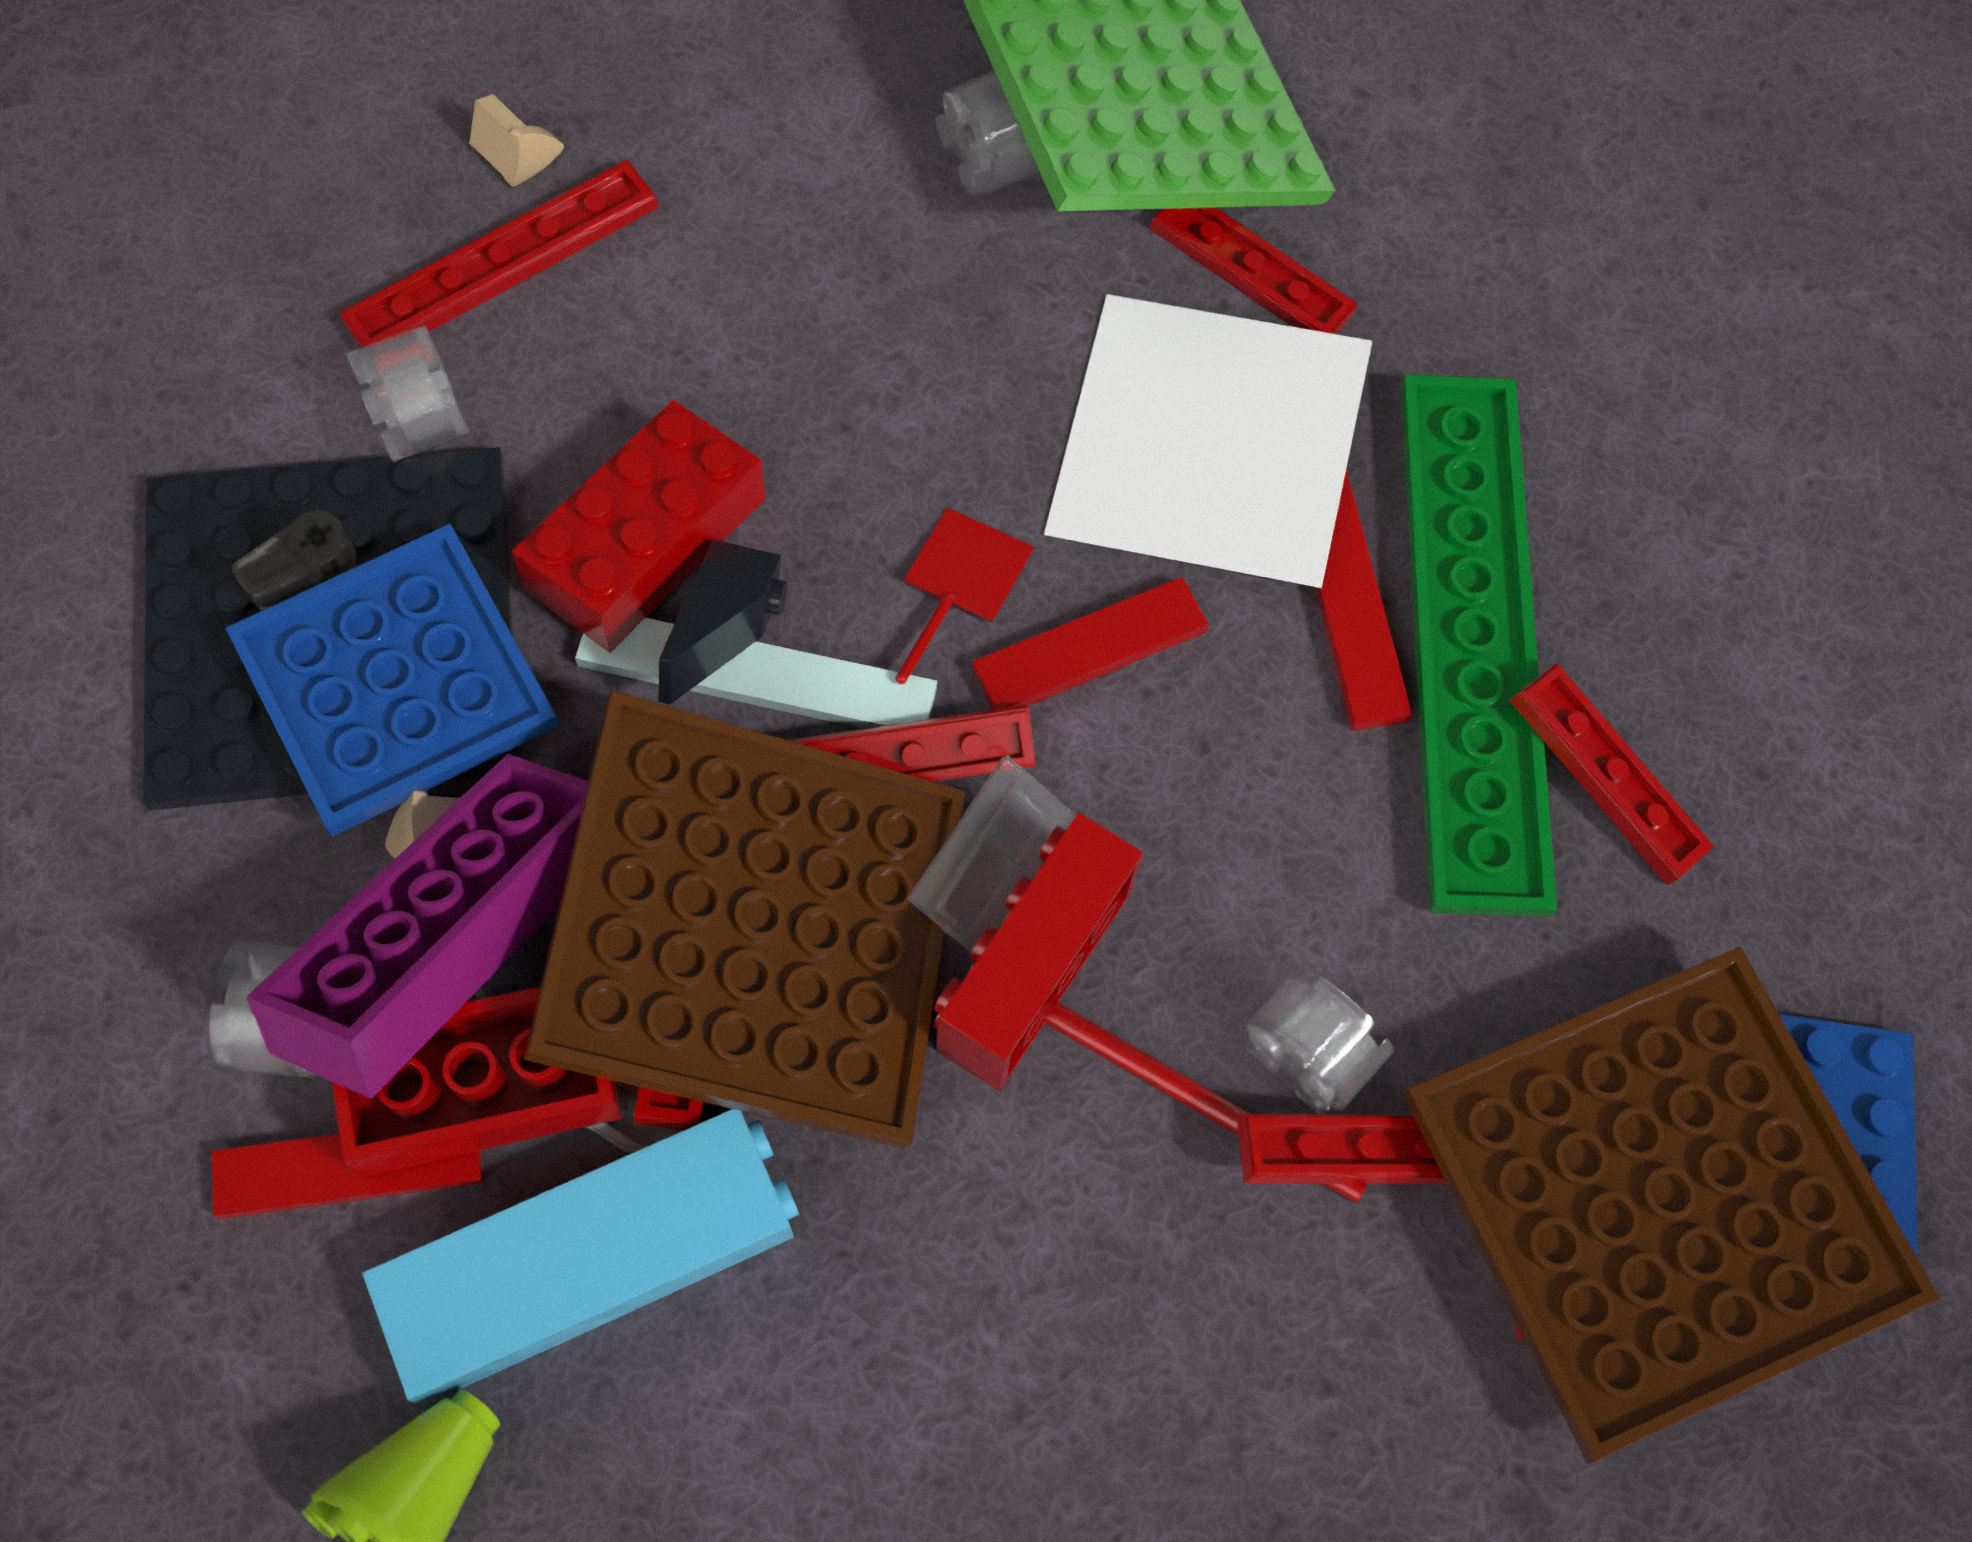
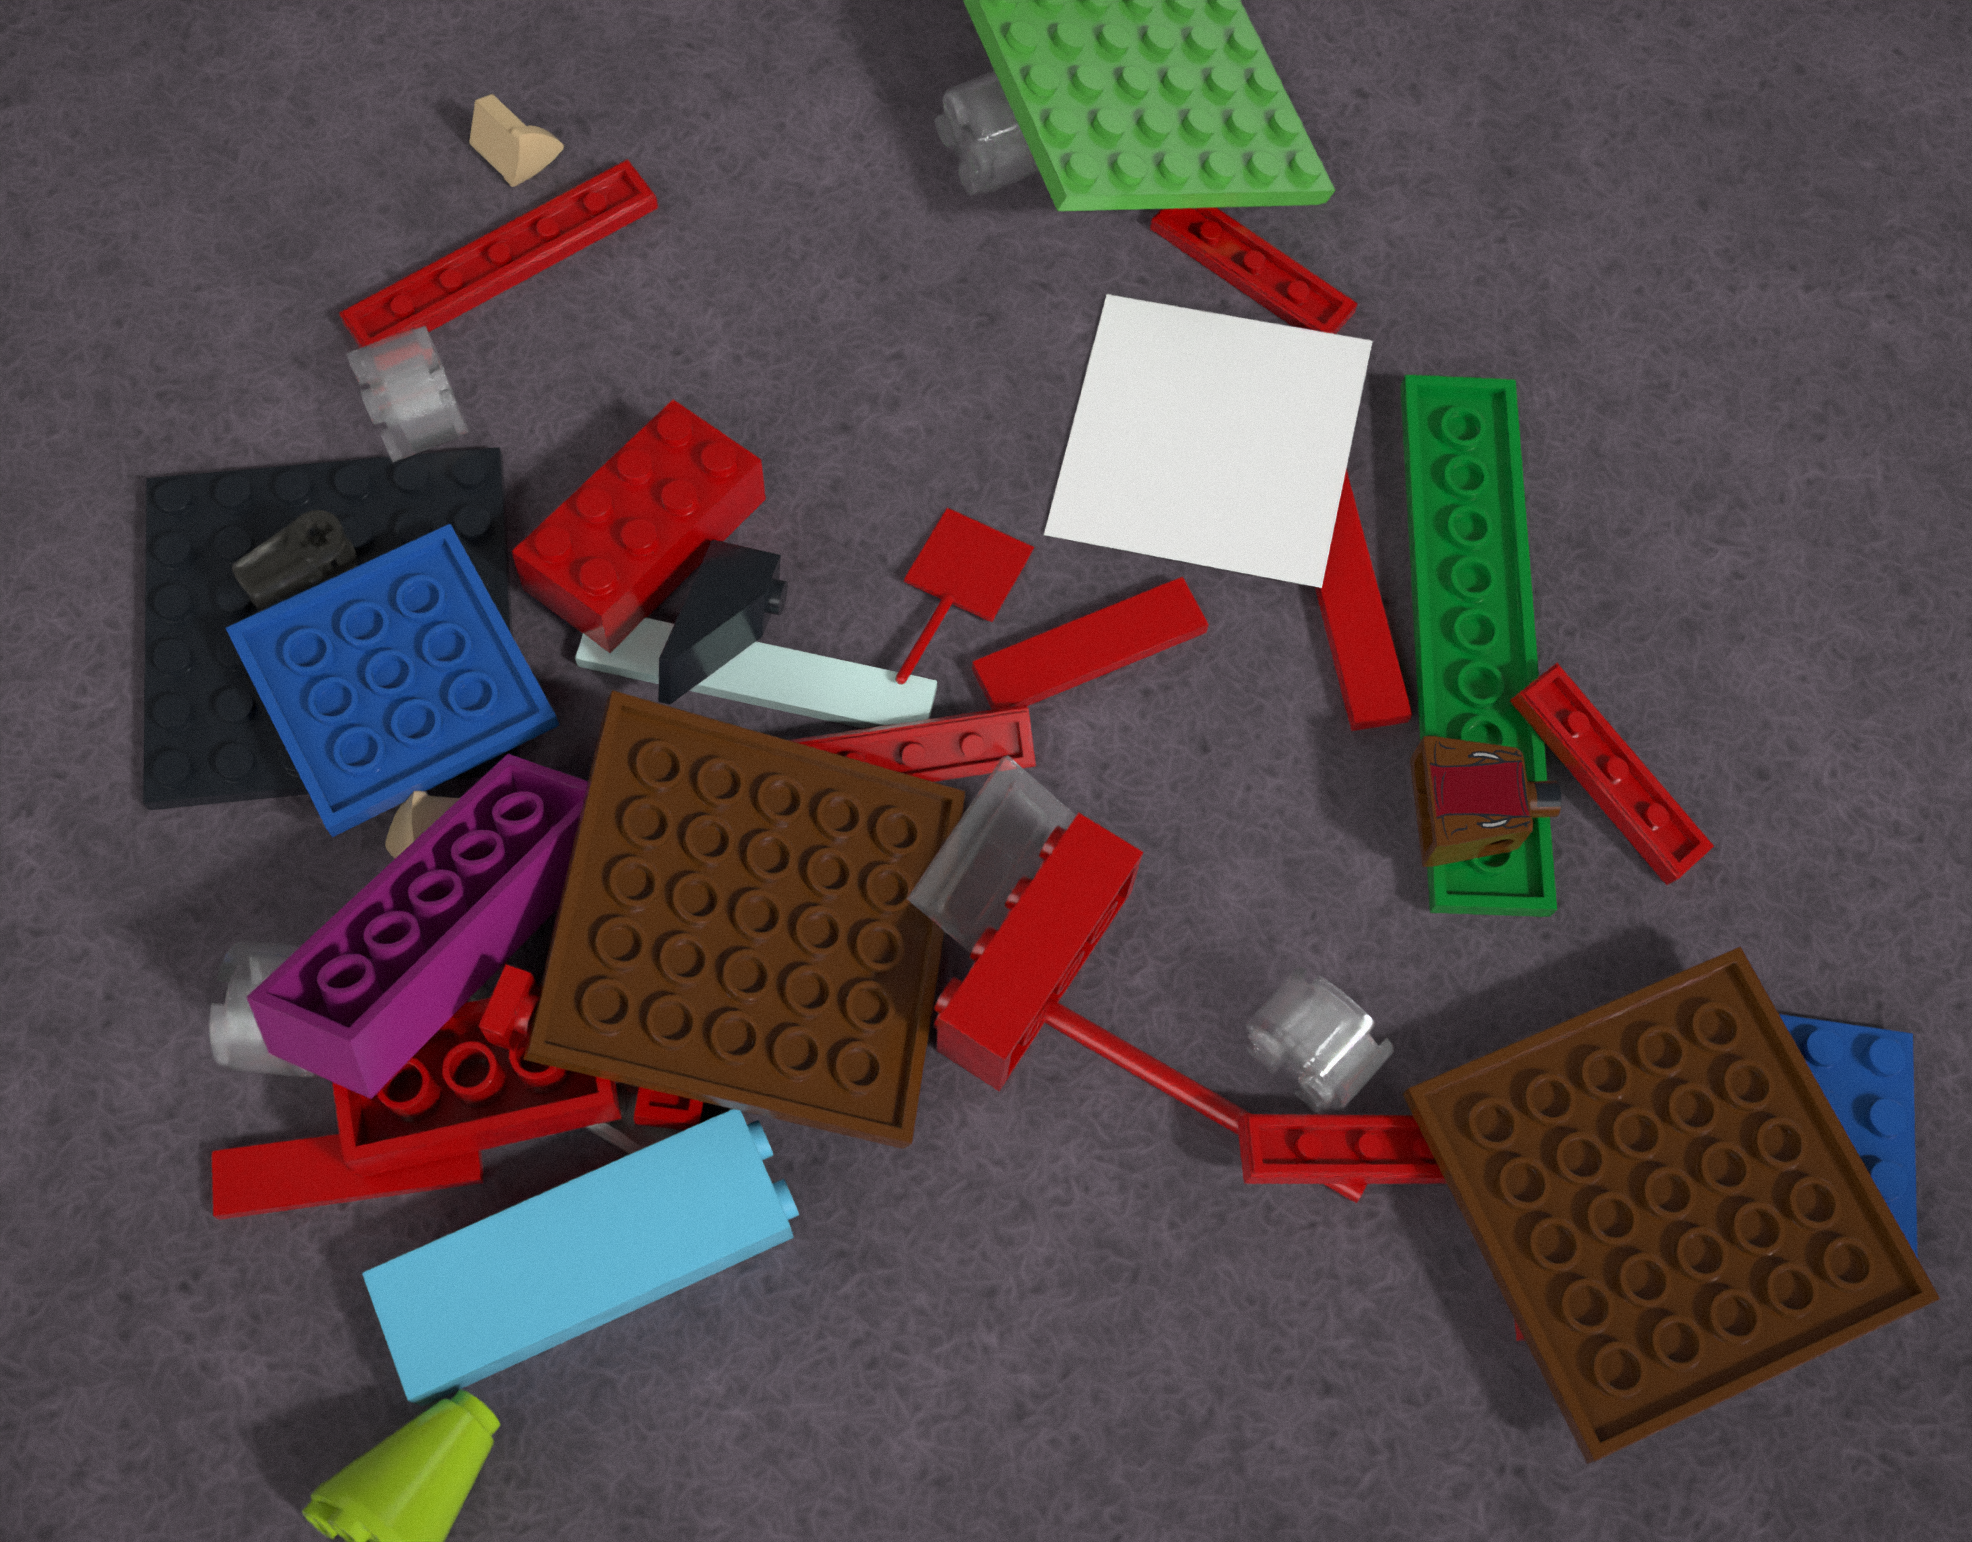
none -> red plate [478,964,540,1051]
none -> torso [1410,736,1561,867]

